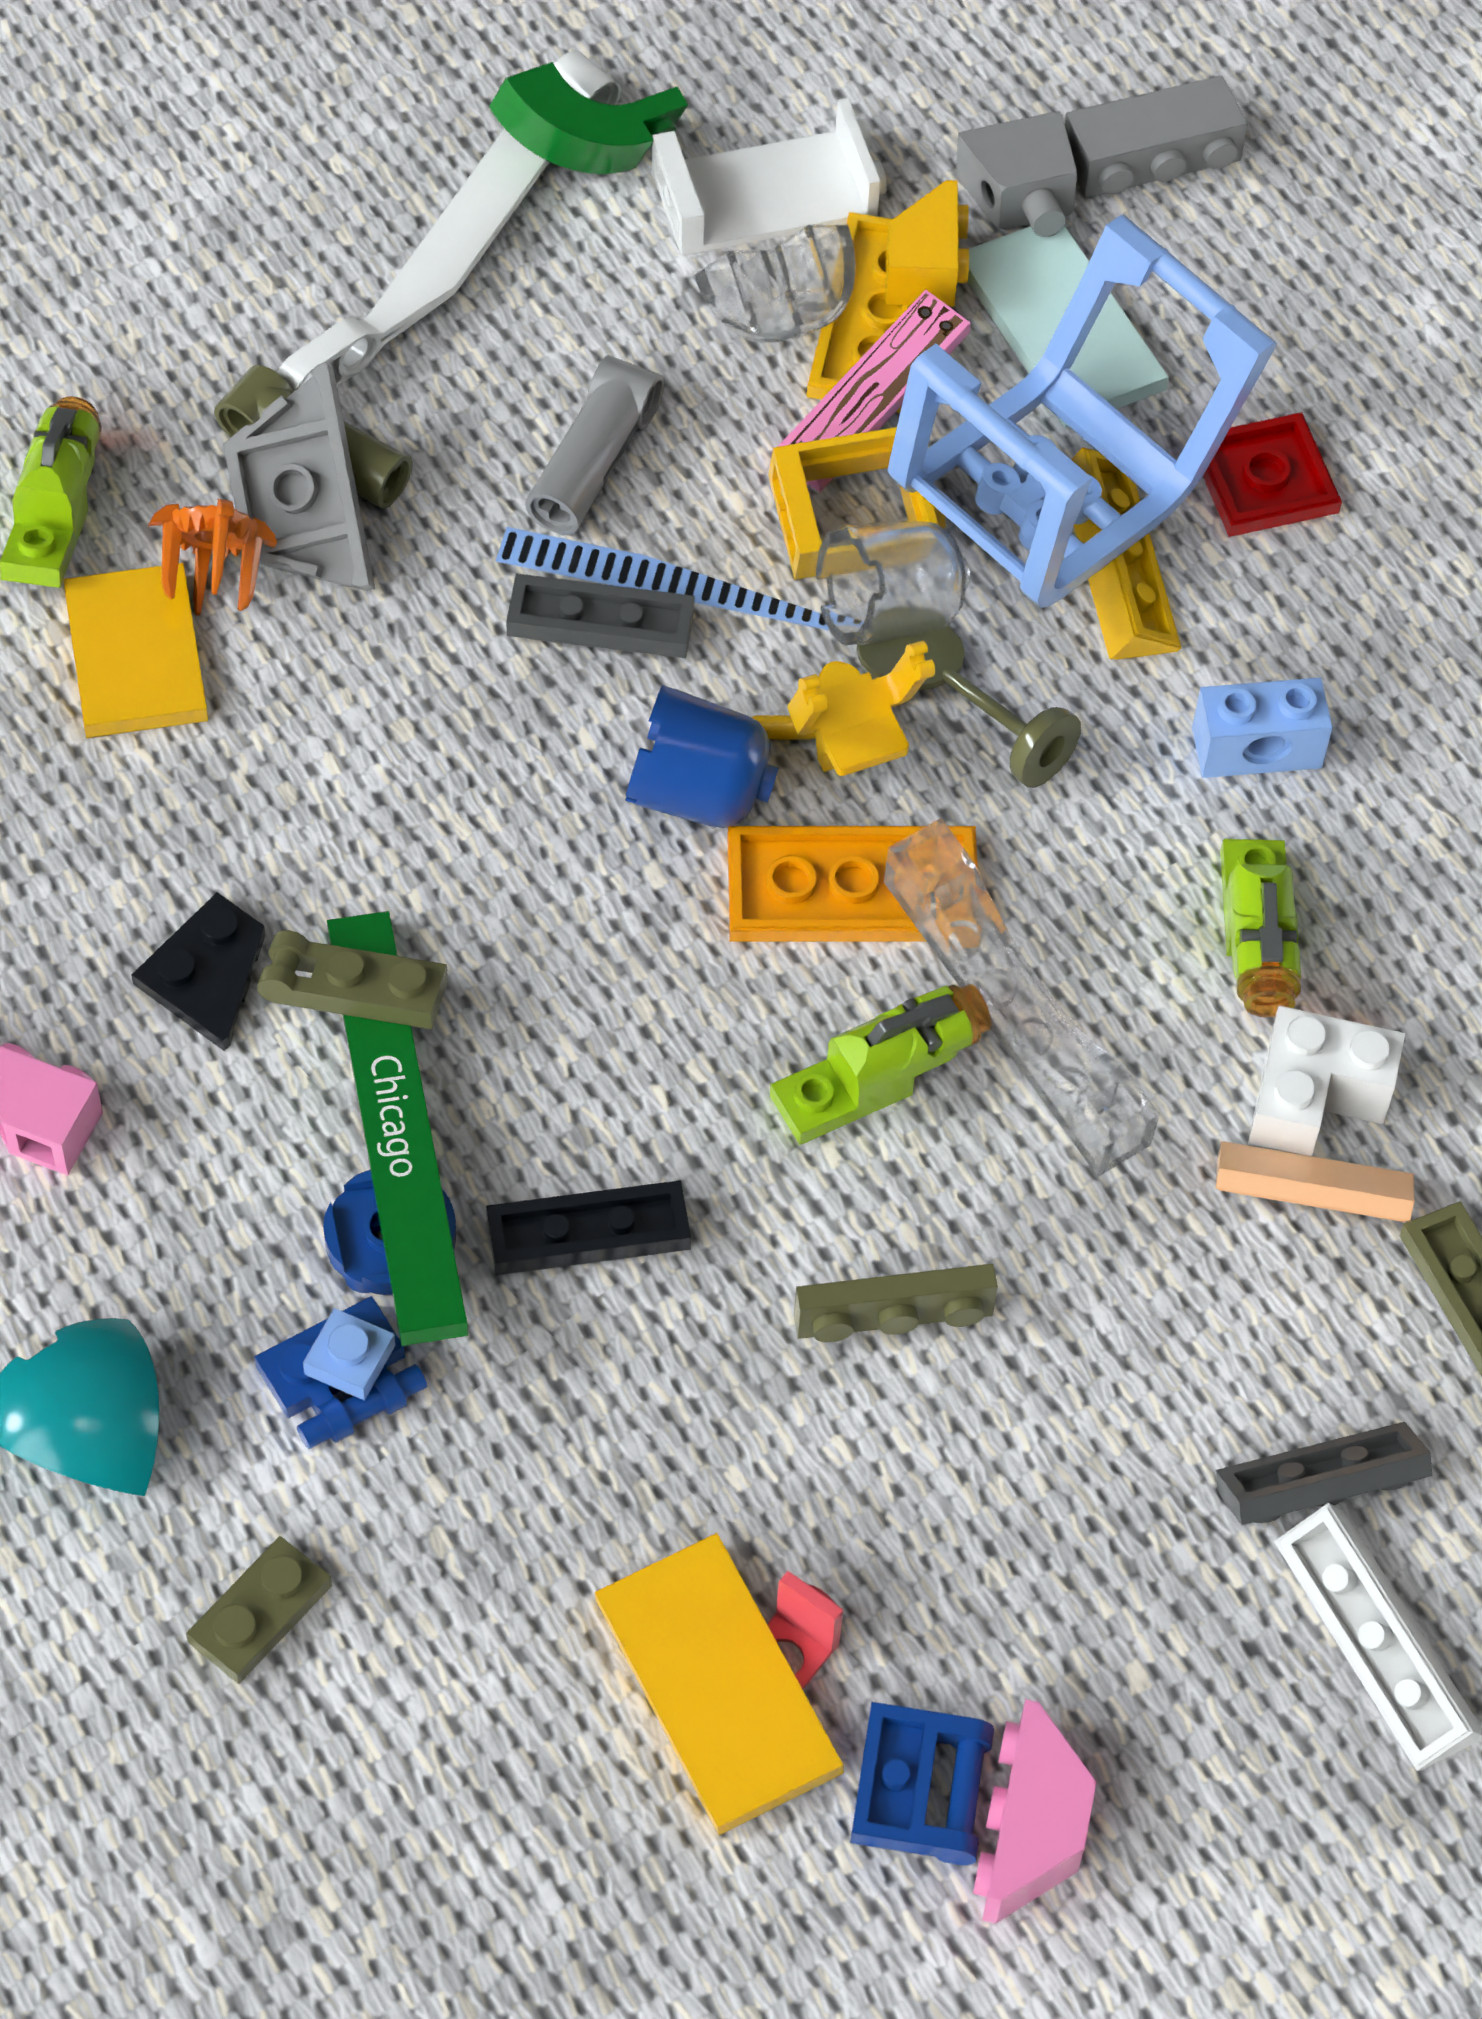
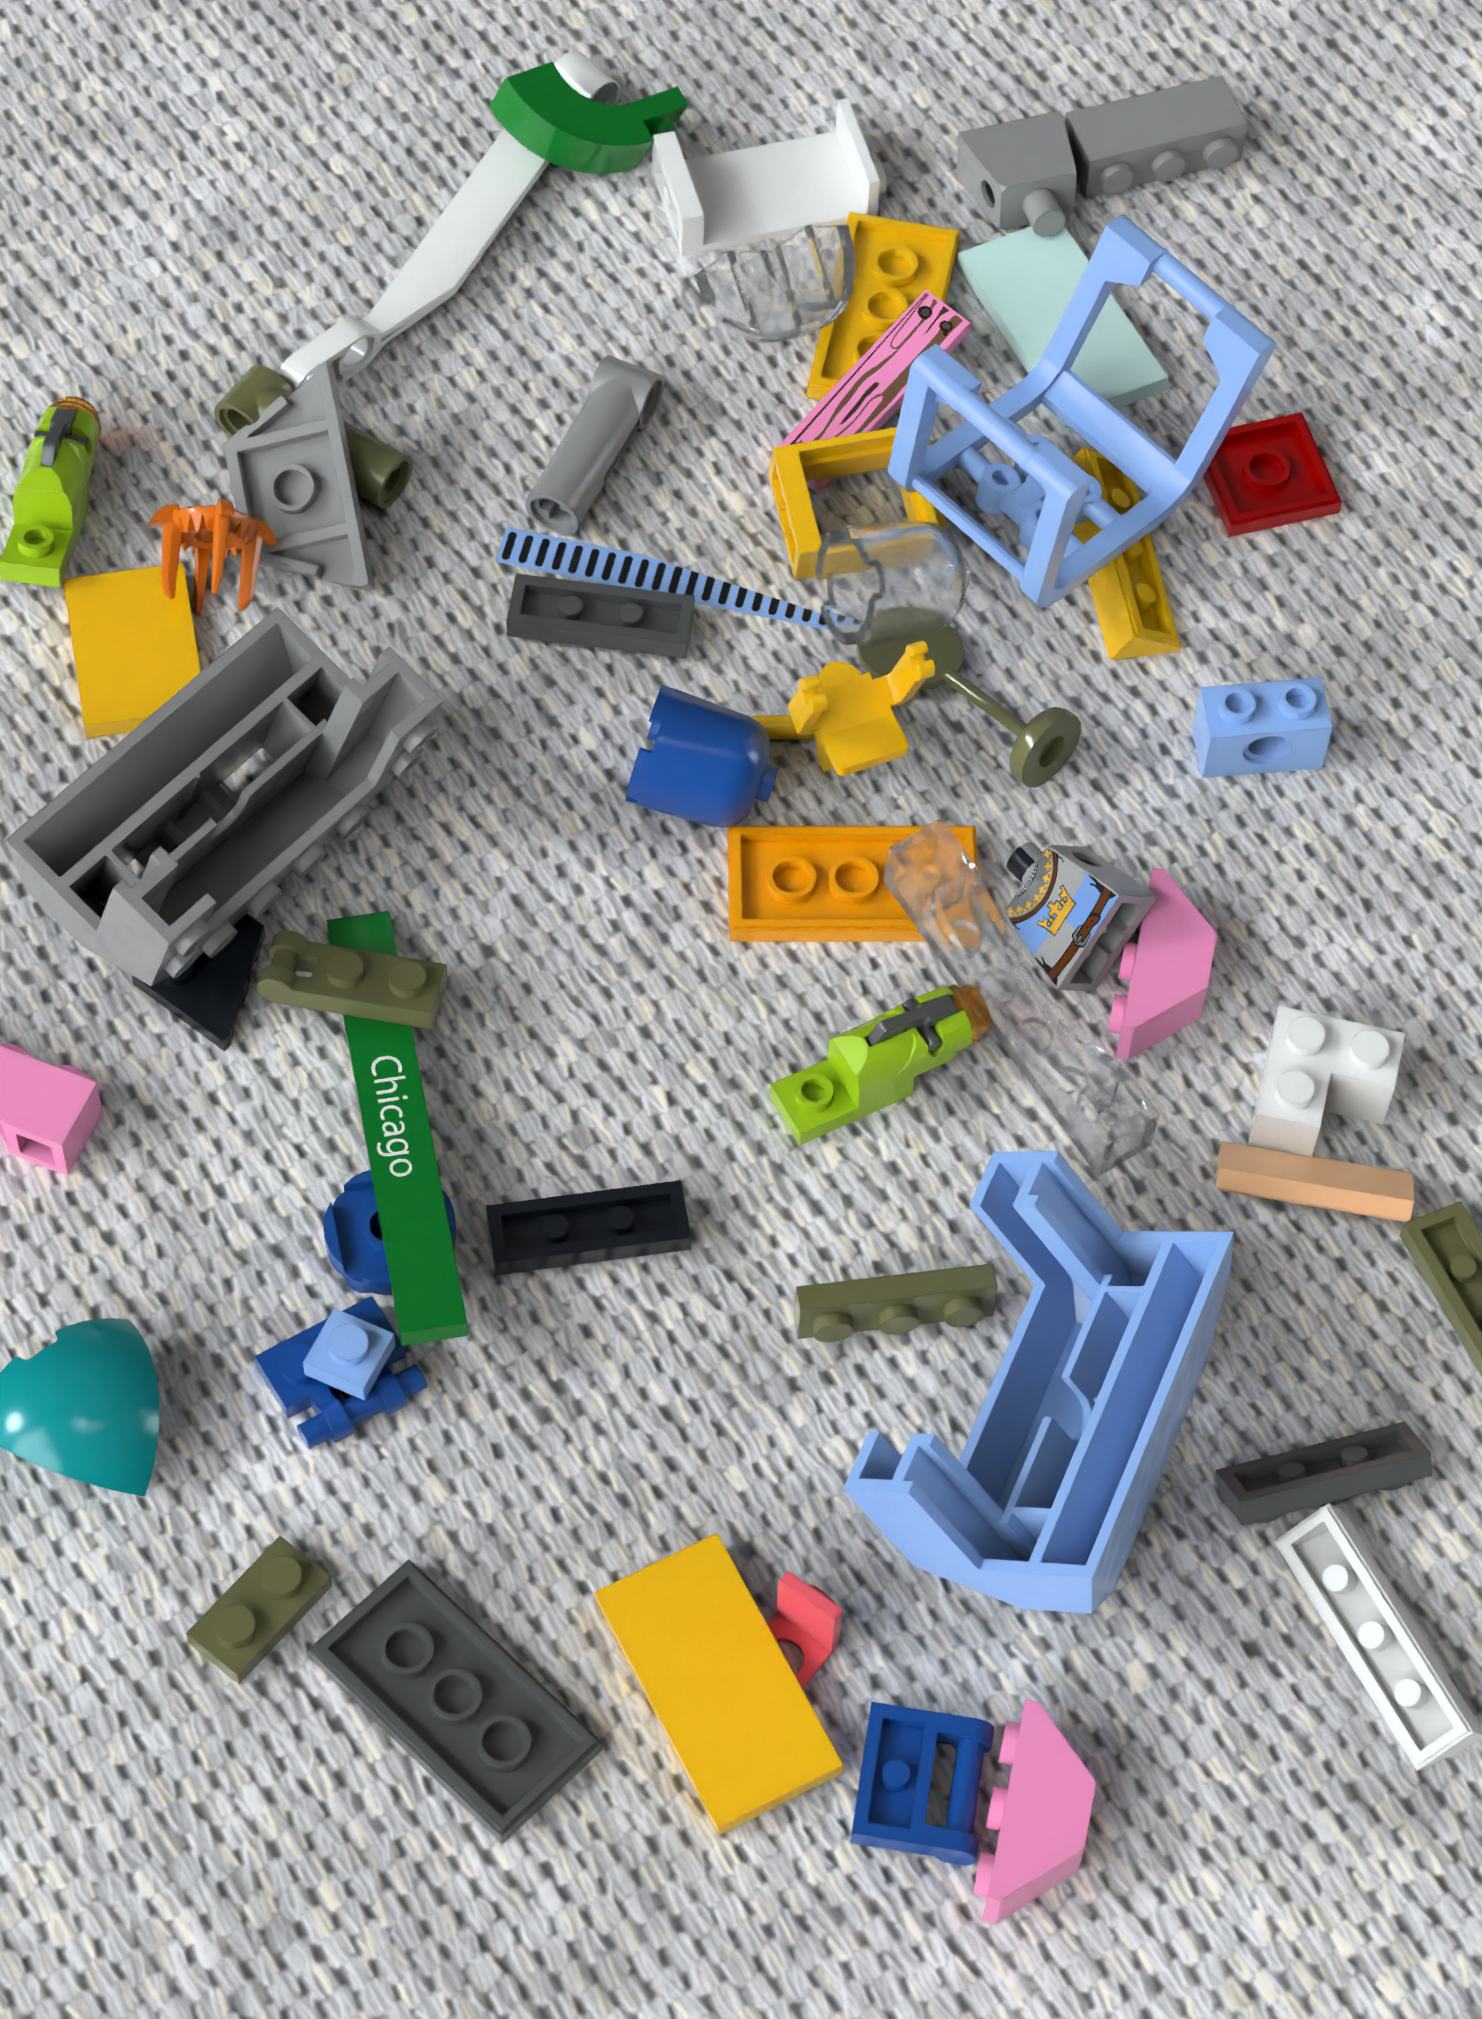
yellow slope [885,180,969,307] -> none
lime plate [1220,839,1302,1017] -> none
none -> light grey wedge [5,607,444,986]
none -> dark grey tile [308,1559,603,1844]
none -> light blue wedge [843,1151,1234,1614]
none -> torso [1006,842,1157,991]
none -> bright pink slope [1108,868,1217,1059]

